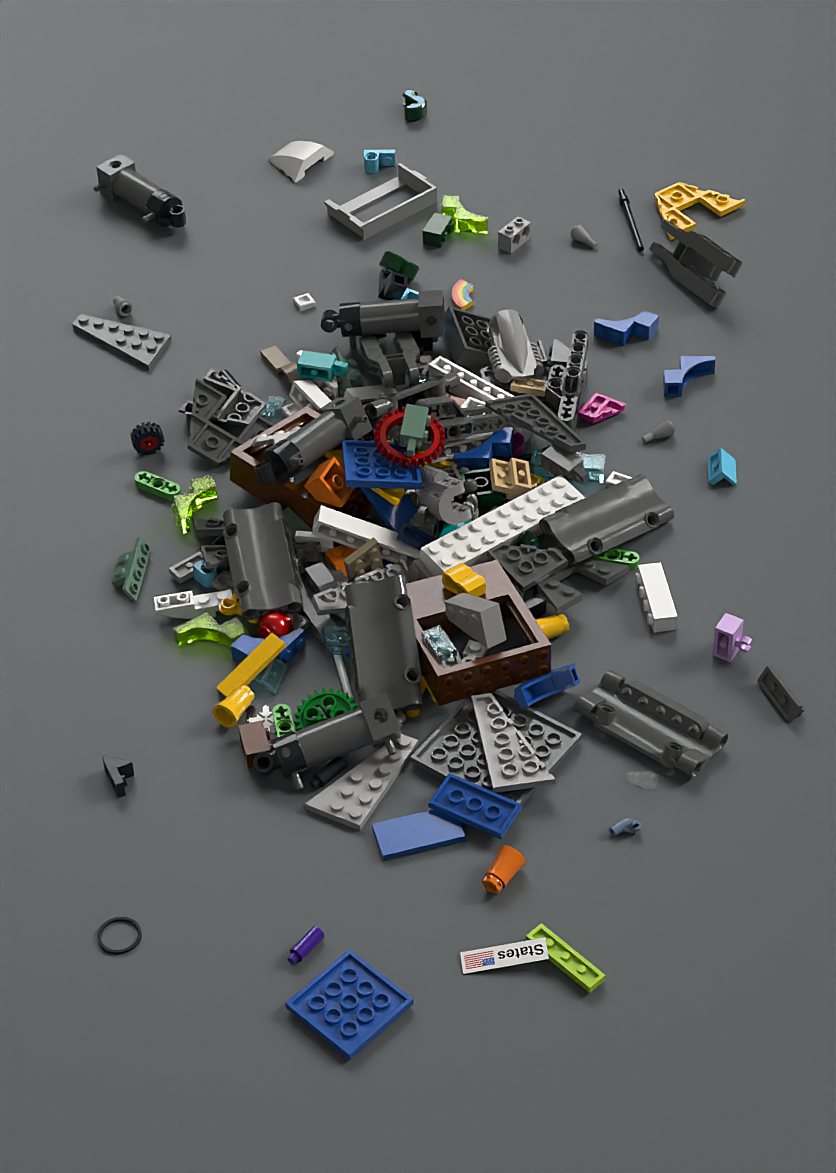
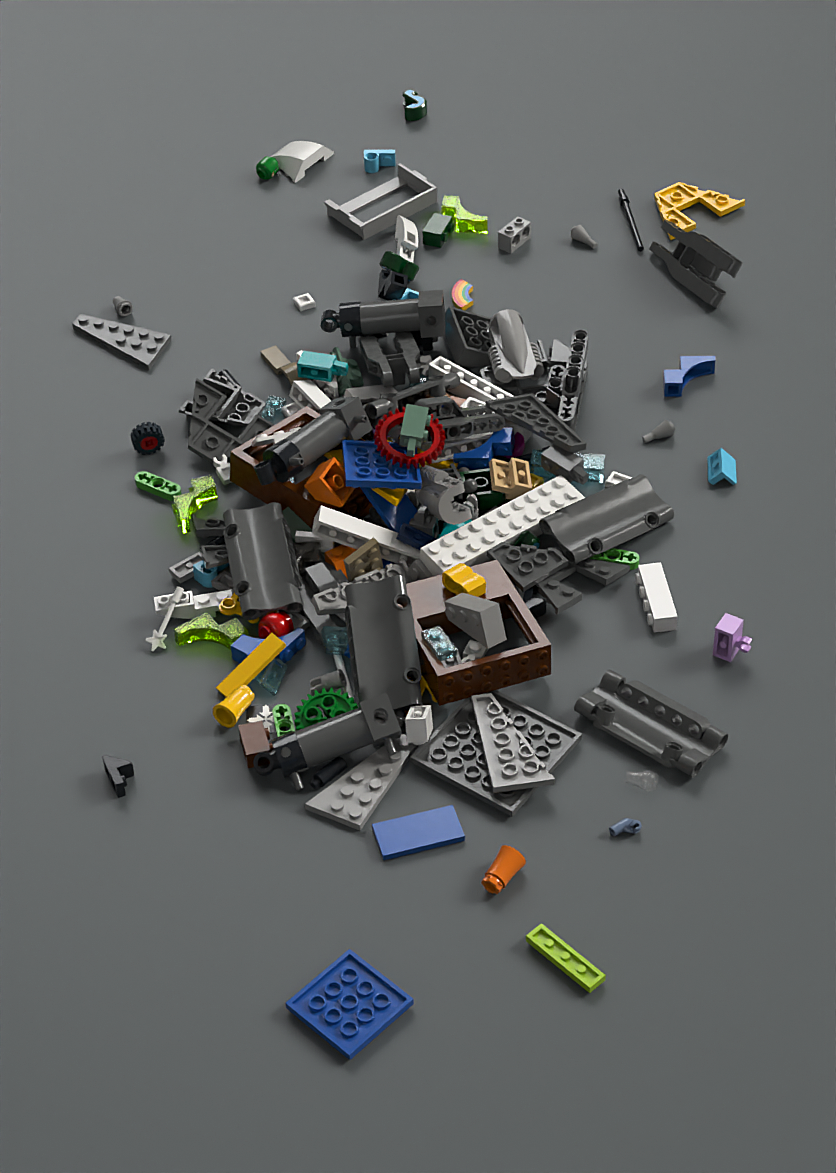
dark grey piece [94,154,186,228] -> none
black piece [97,917,142,954] -> none
sand green bracket [111,537,151,602] -> none
dark purple cylinder [287,926,325,964] -> none
blue tile [428,773,522,840] -> none
white sticker [460,938,549,974] -> none
tan plate [510,378,548,397] -> none
blue arch [514,663,580,709] -> none
yellow plant [535,614,569,640] -> none
dark pink wing [578,393,626,423] -> none
blue arch [594,311,659,346] -> none
dark grey plate [757,666,806,721] -> none
none -> white piece [145,586,184,652]
none -> white plate [213,454,232,485]
none -> green head [256,156,279,180]
none -> light grey hinge [310,669,347,696]
none -> white slope [395,215,418,263]
none -> white hinge [405,705,433,745]

